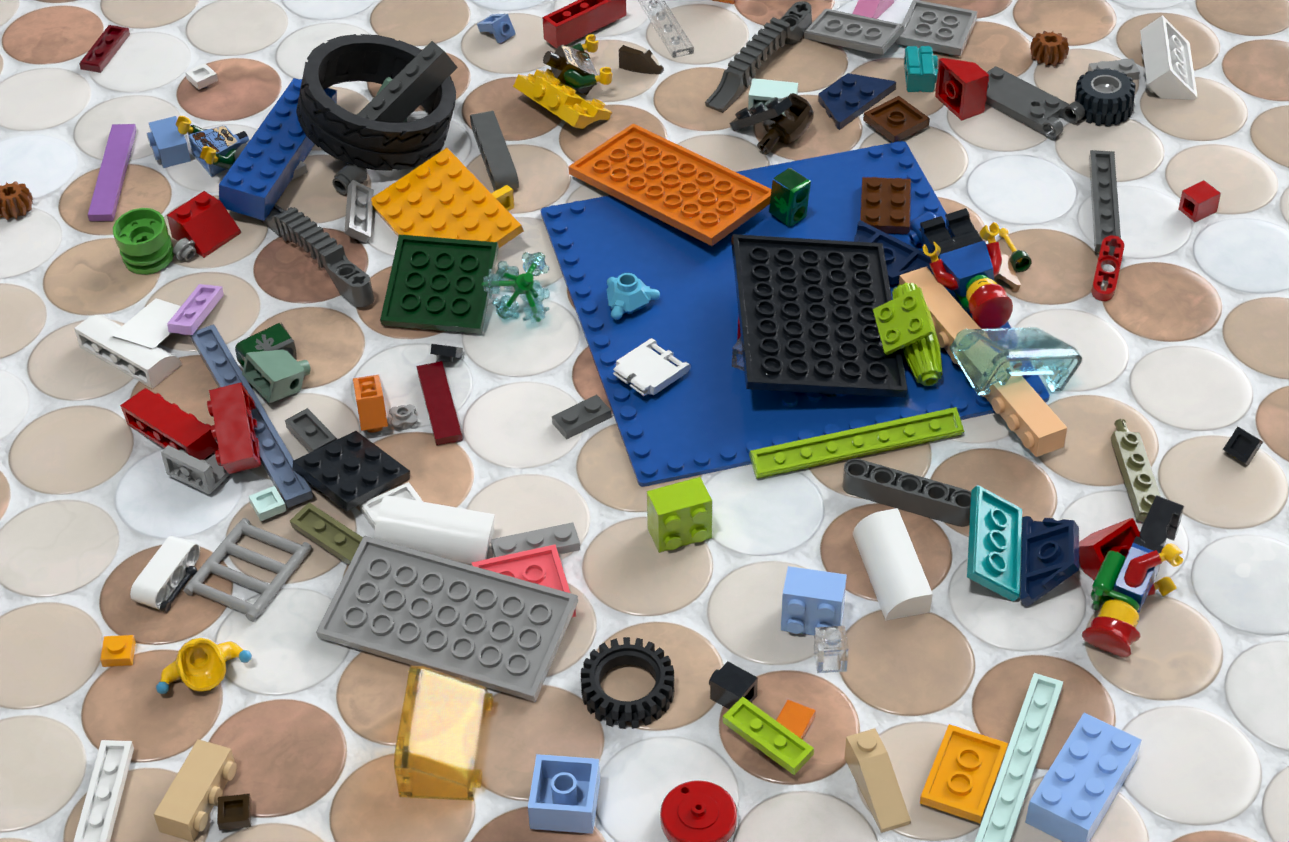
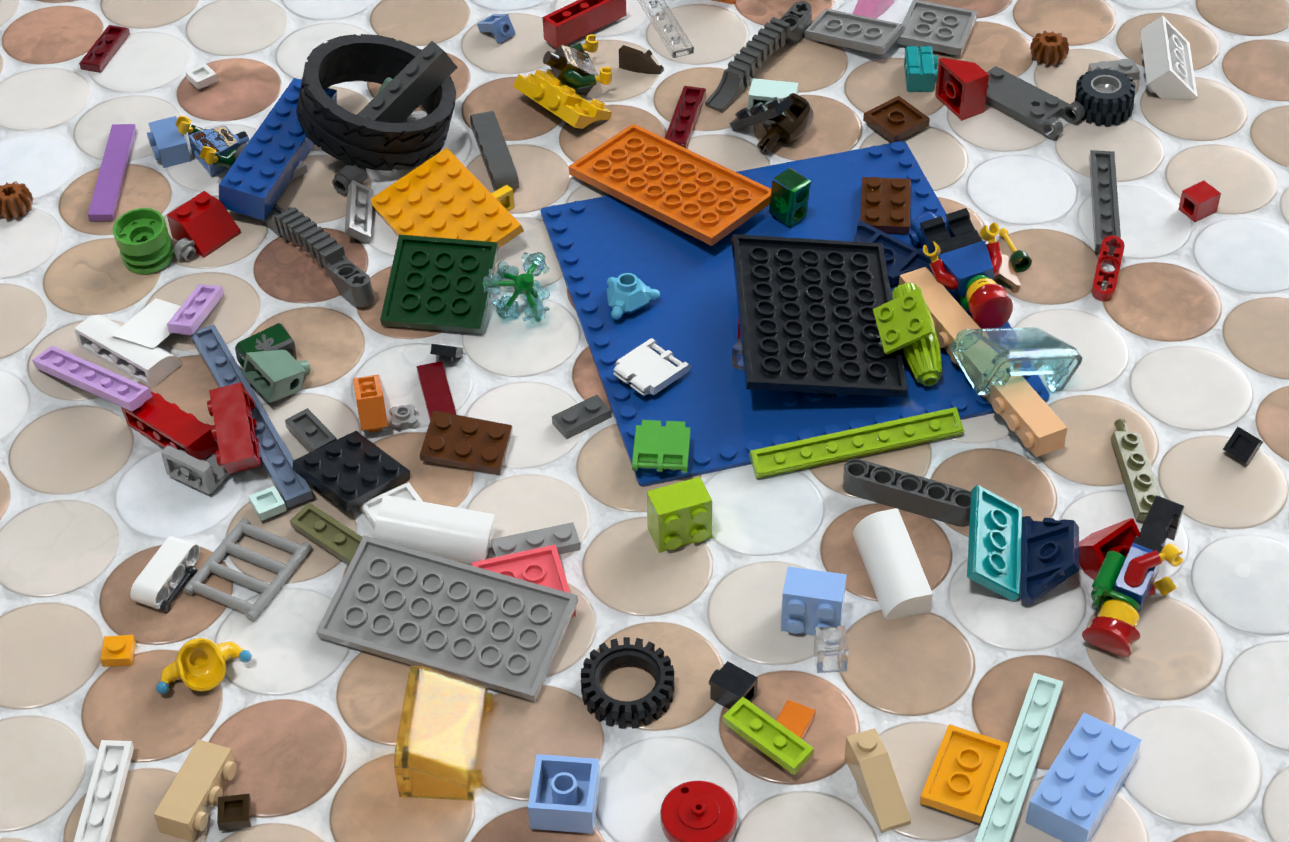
dark blue wing [818,73,896,130] -> none
none -> lavender plate [32,346,152,412]
none -> reddish brown plate [420,410,512,476]
none -> bright green plate [632,420,690,473]
none -> dark red tile [665,86,706,149]

